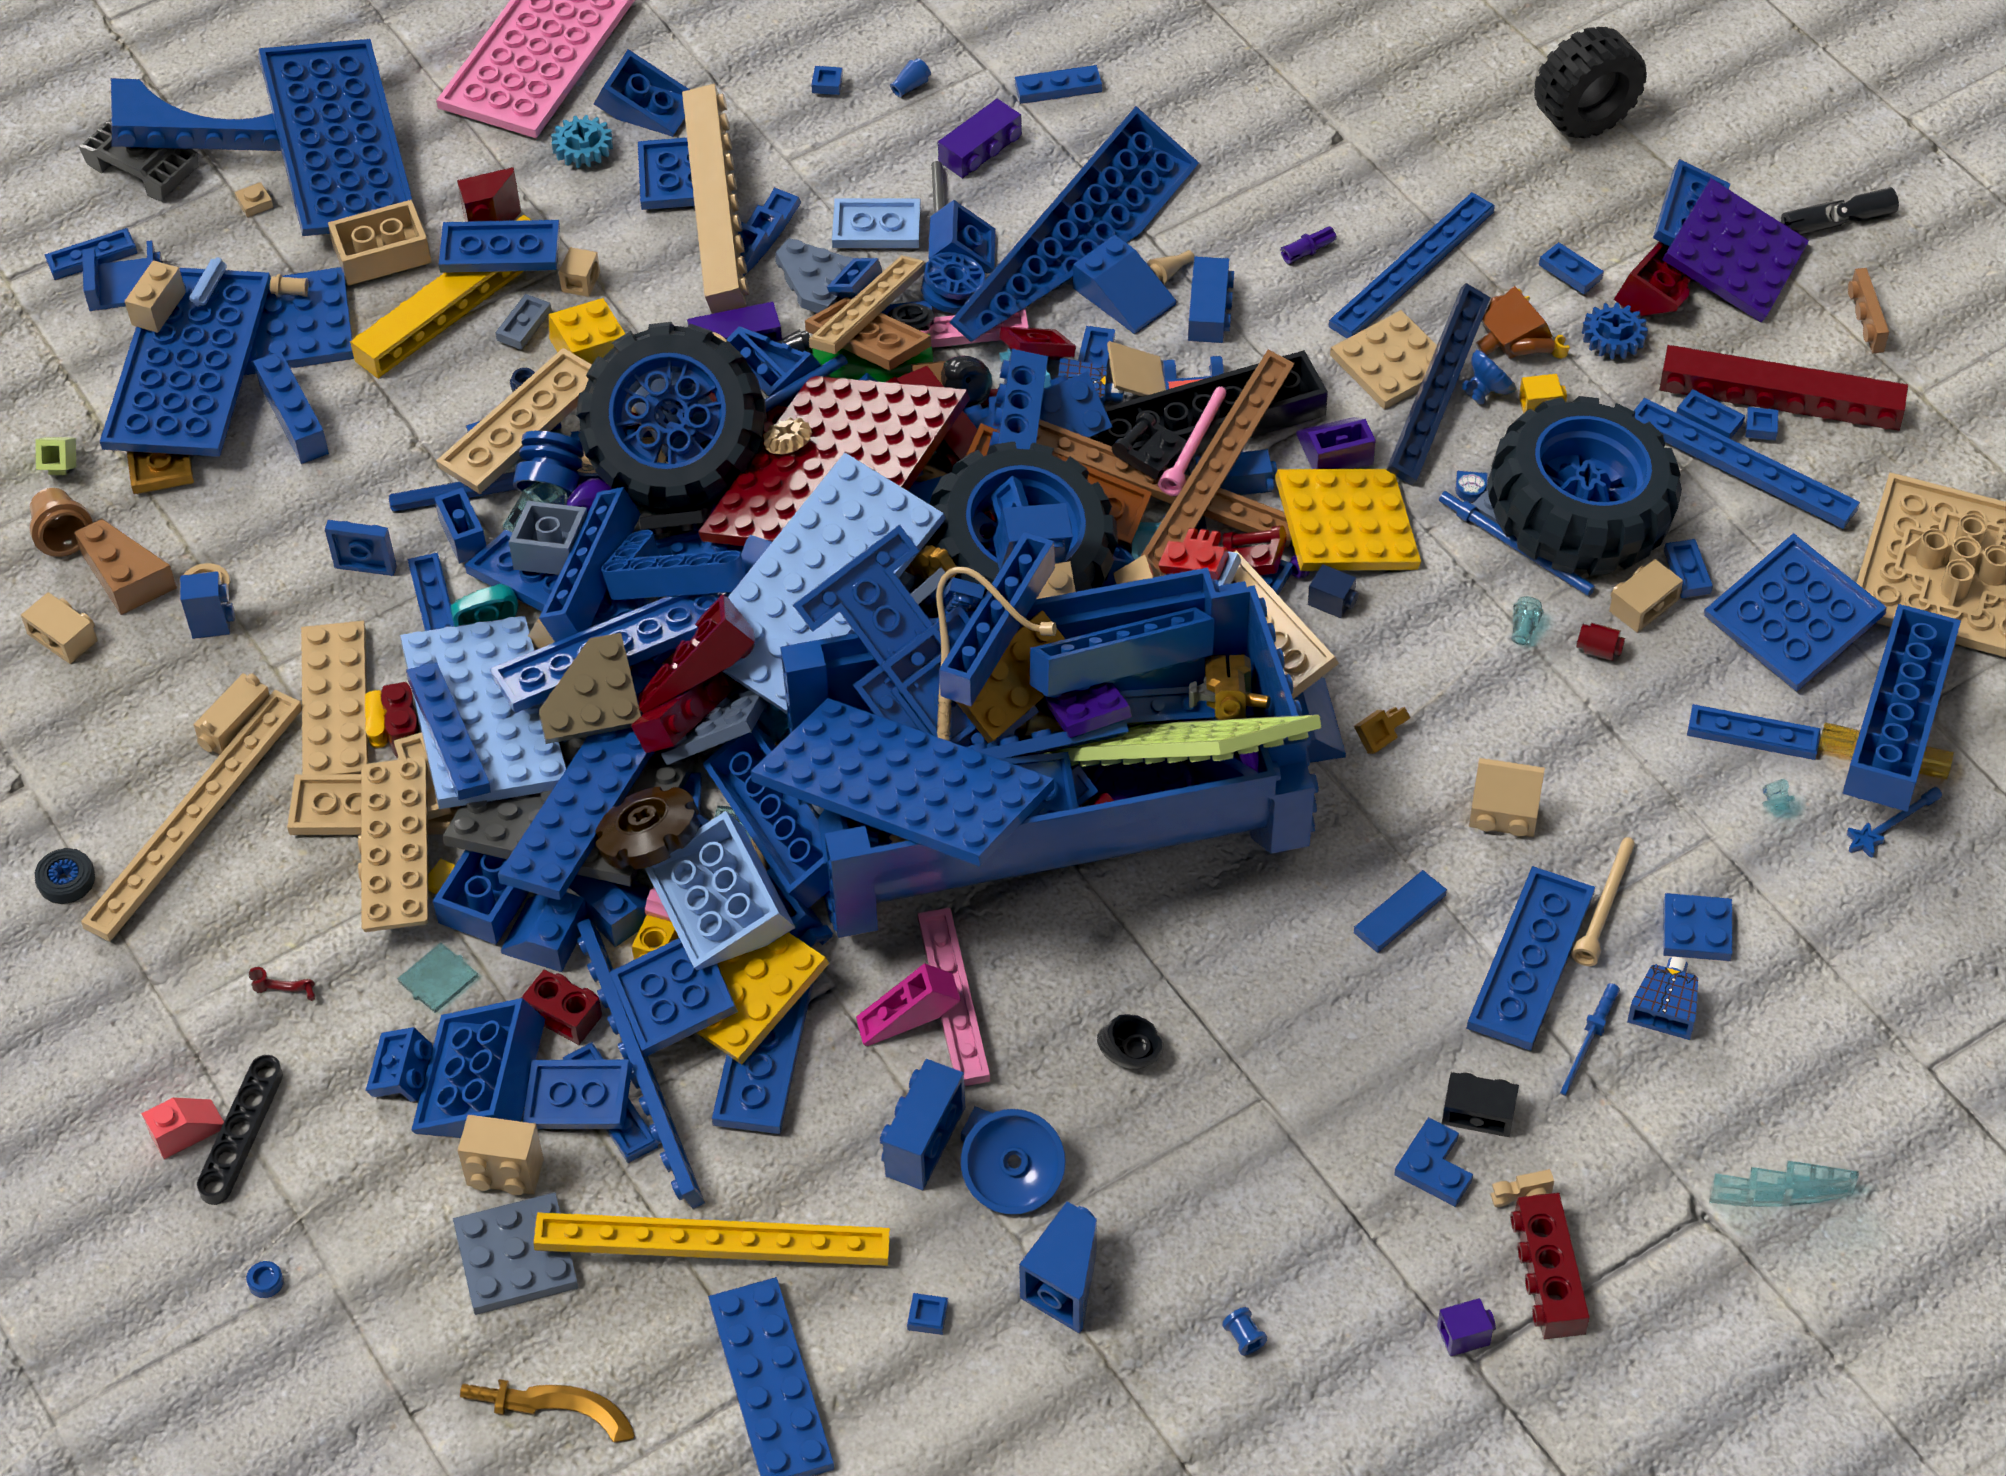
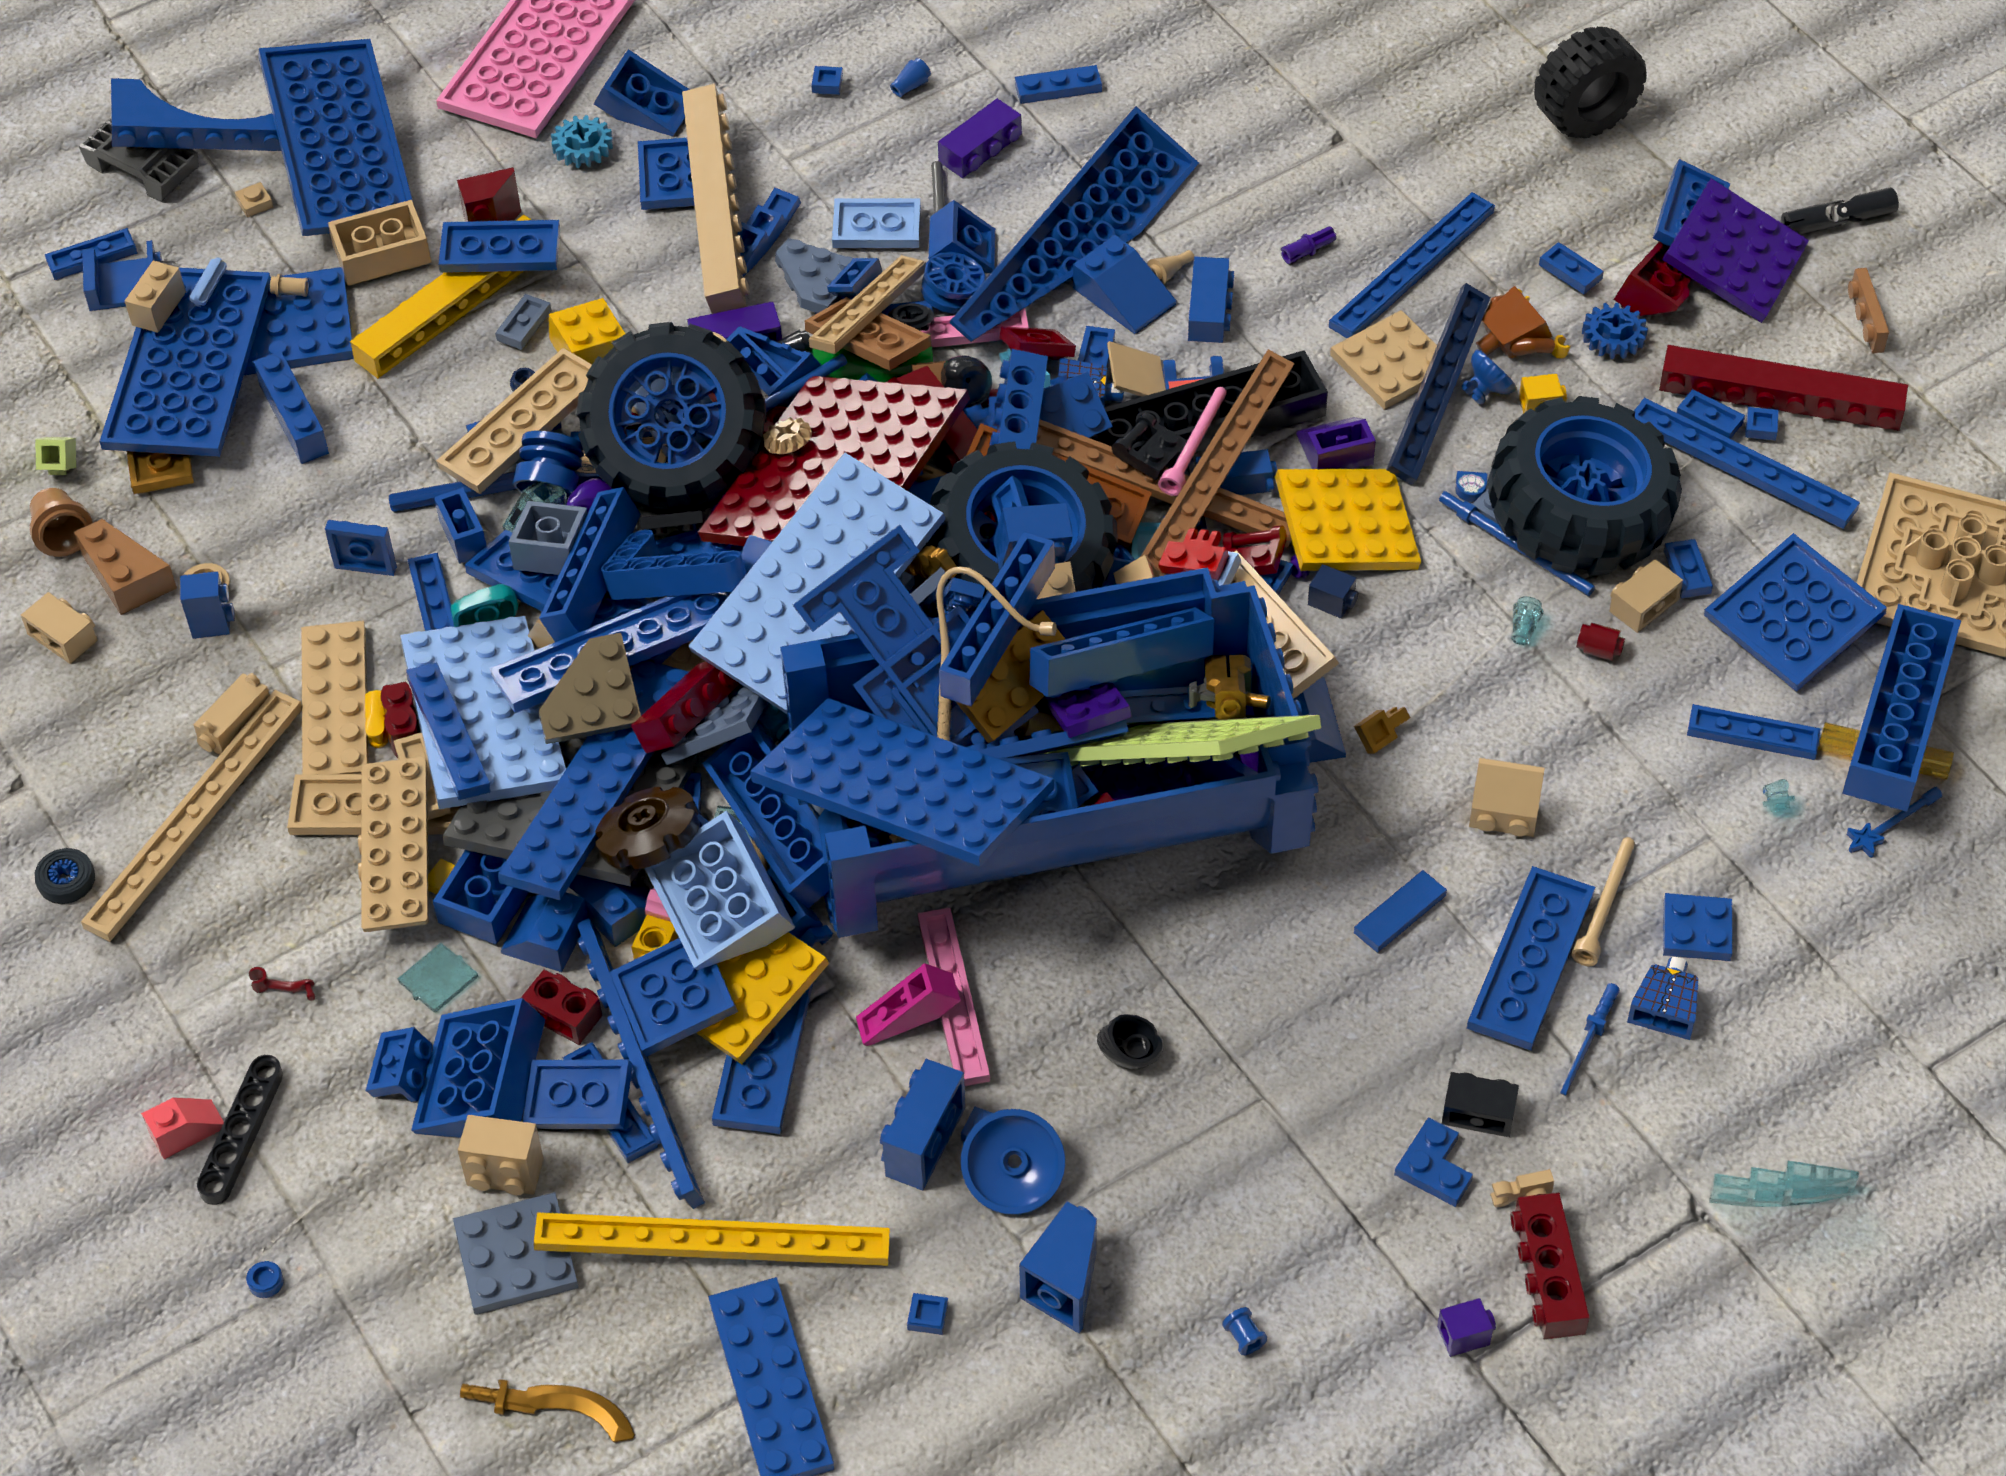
tan brick [558,247,600,297] -> none
dark red wedge [638,594,755,713] -> none

